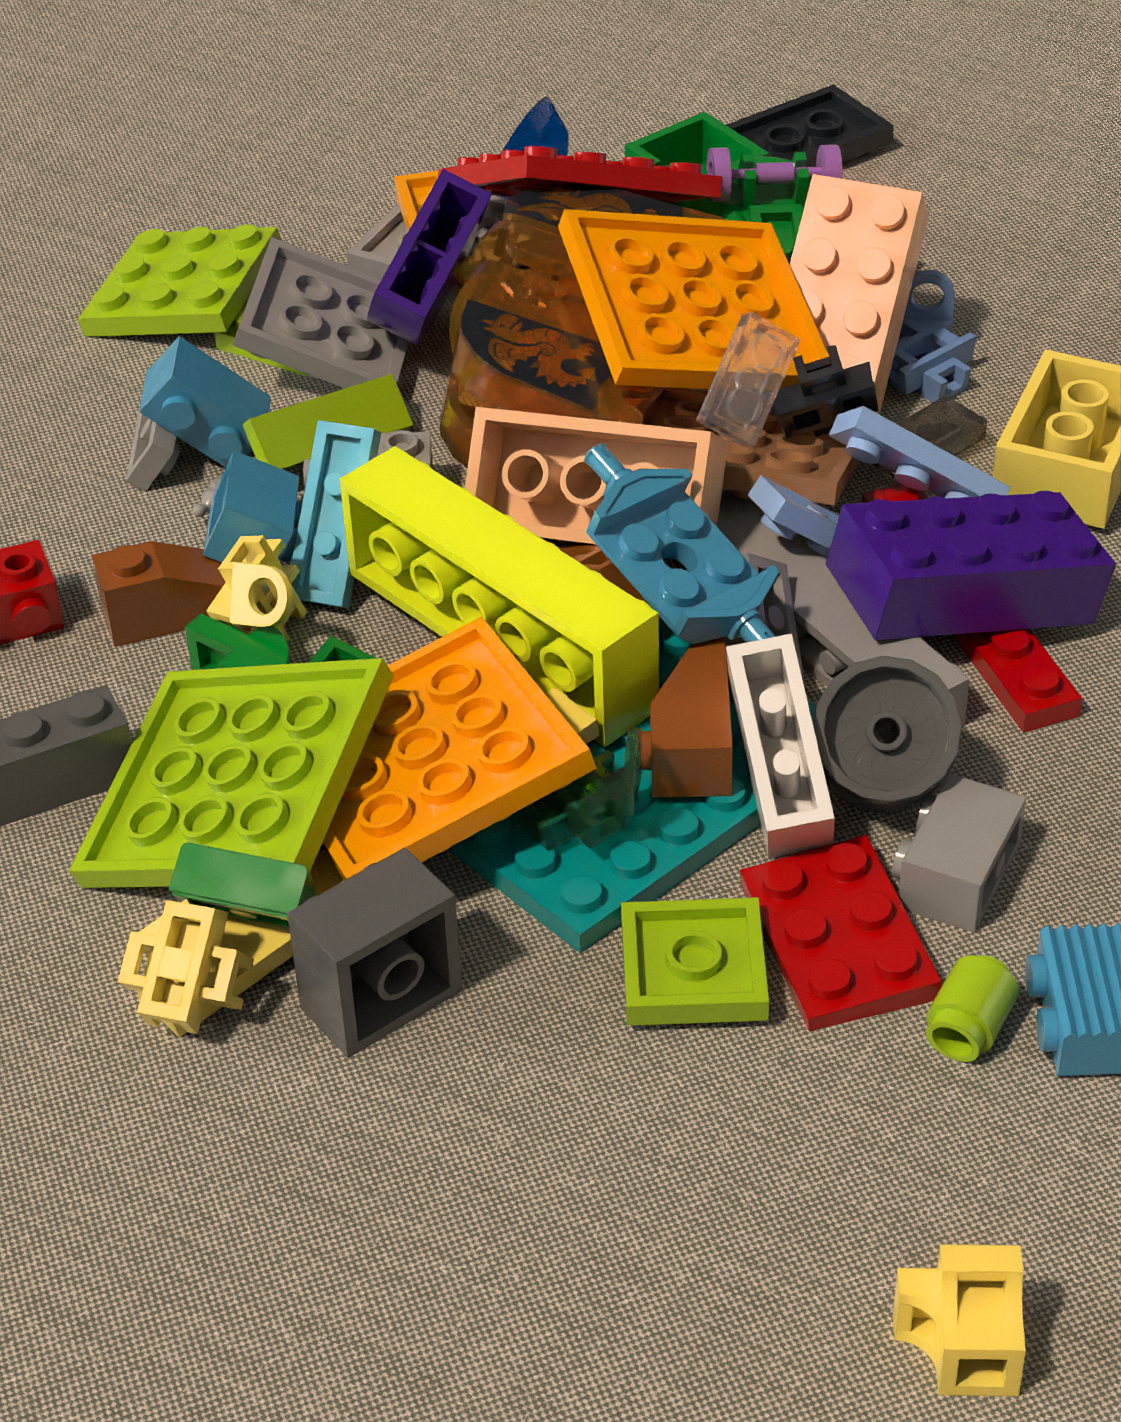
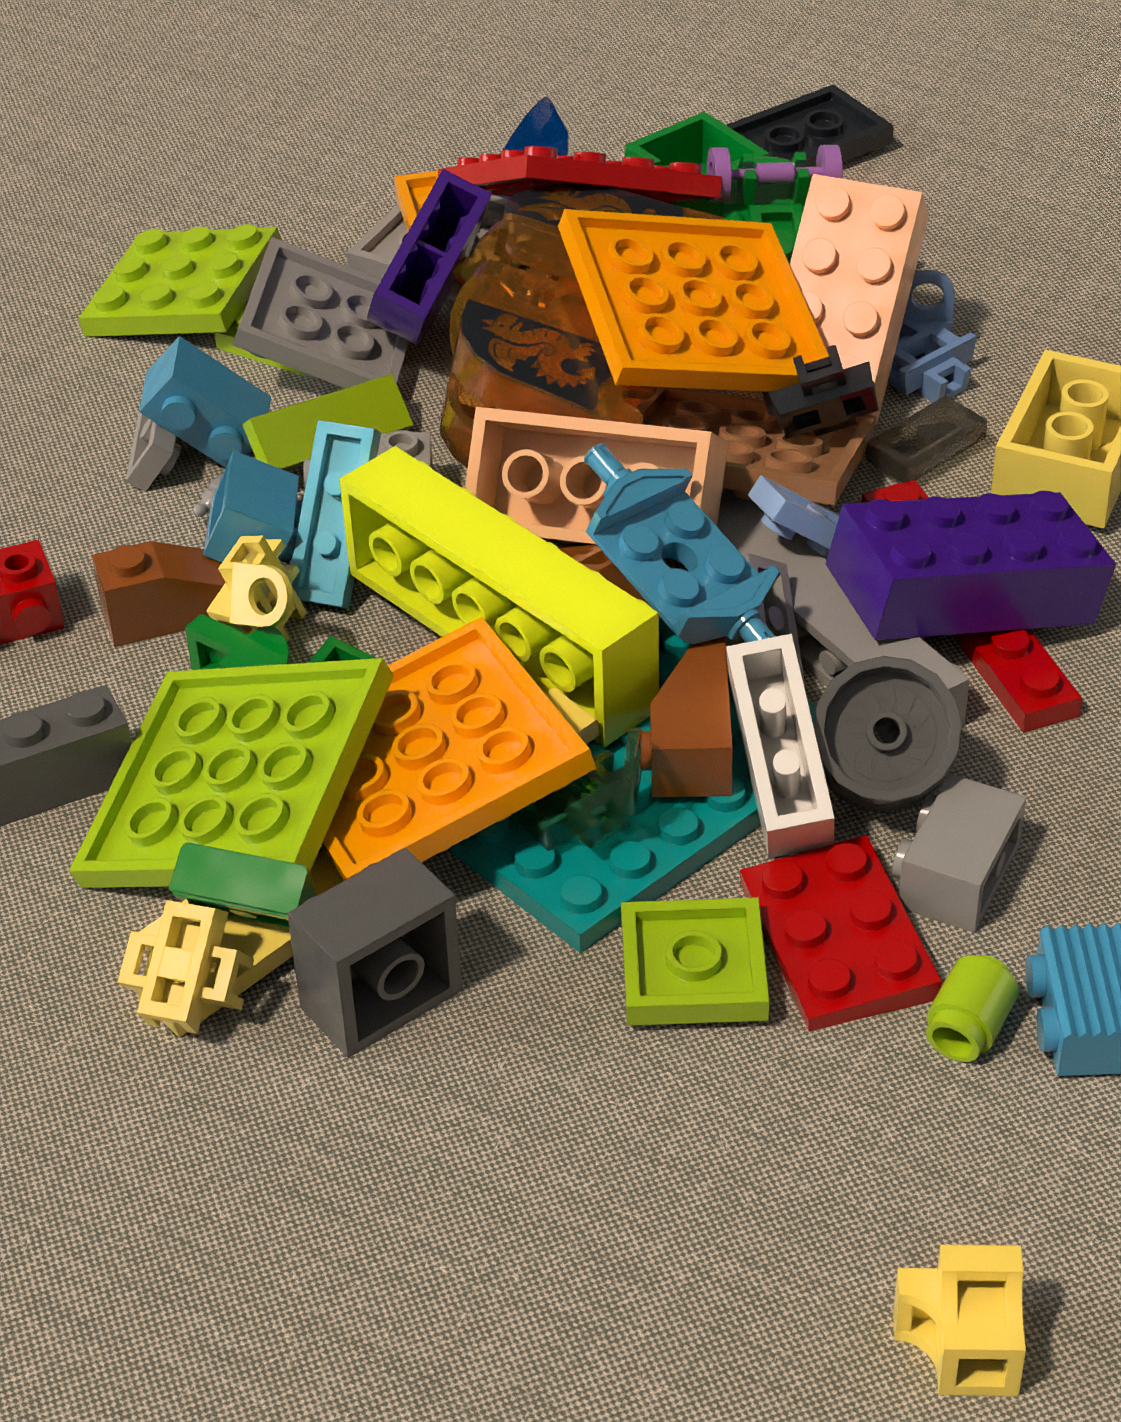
clear plate [696,312,801,448] -> none
light blue plate [829,406,1010,498] -> none

